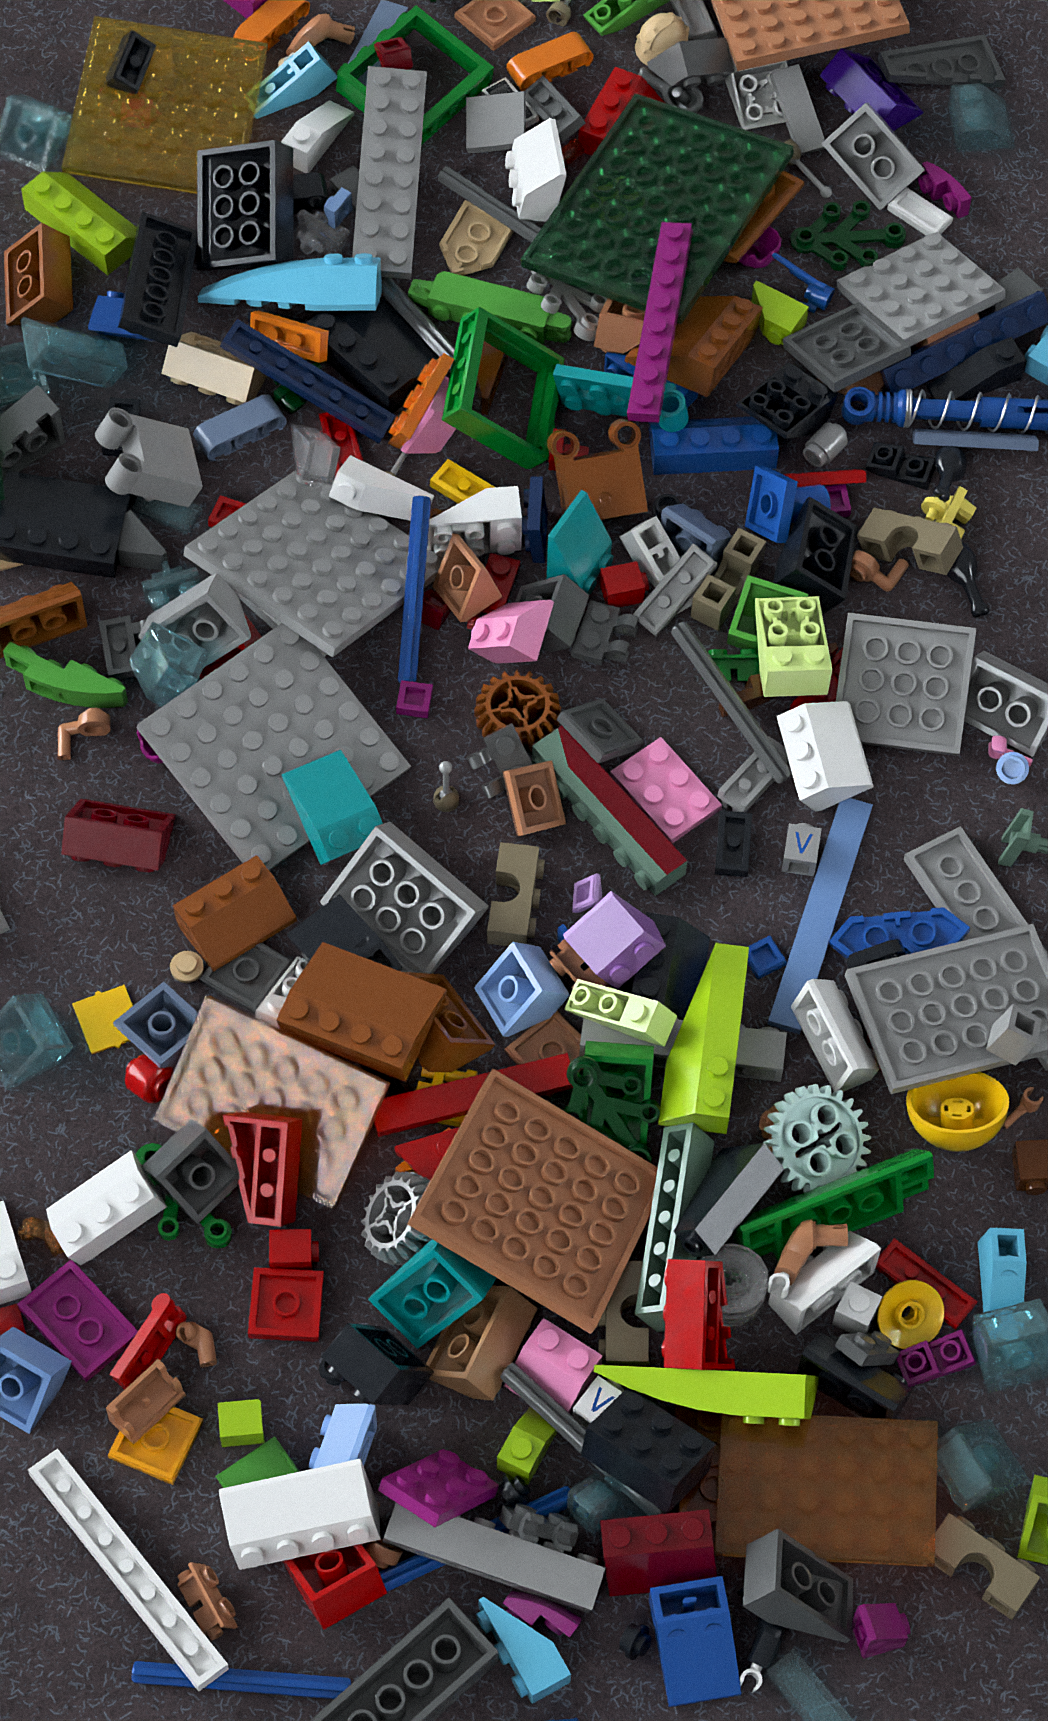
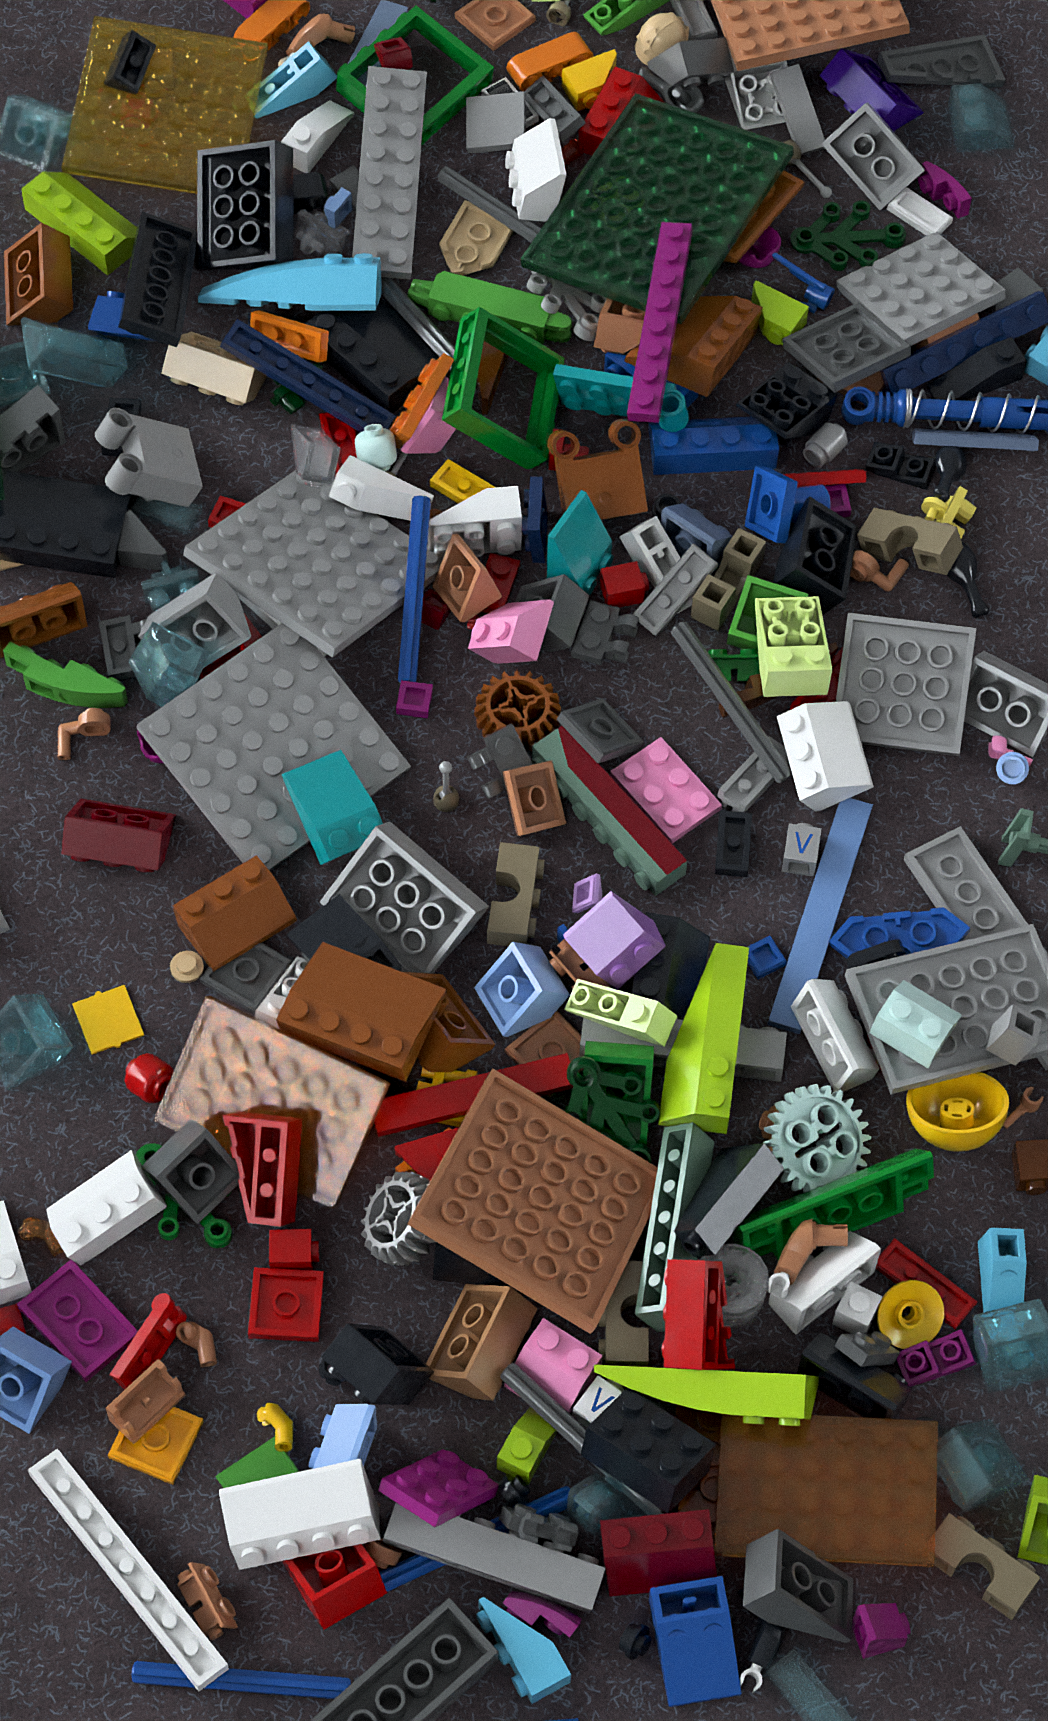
sand blue slope [113,982,210,1068] -> none
sand blue beam [193,395,287,461] -> none
lime panel [218,1399,265,1447] -> none
teal slope [368,1239,497,1349] -> none
none -> yellow arm [257,1403,293,1452]
none -> light aqua head [355,424,397,472]
none -> yellow slope [562,49,617,111]
none -> light aqua slope [869,980,962,1068]

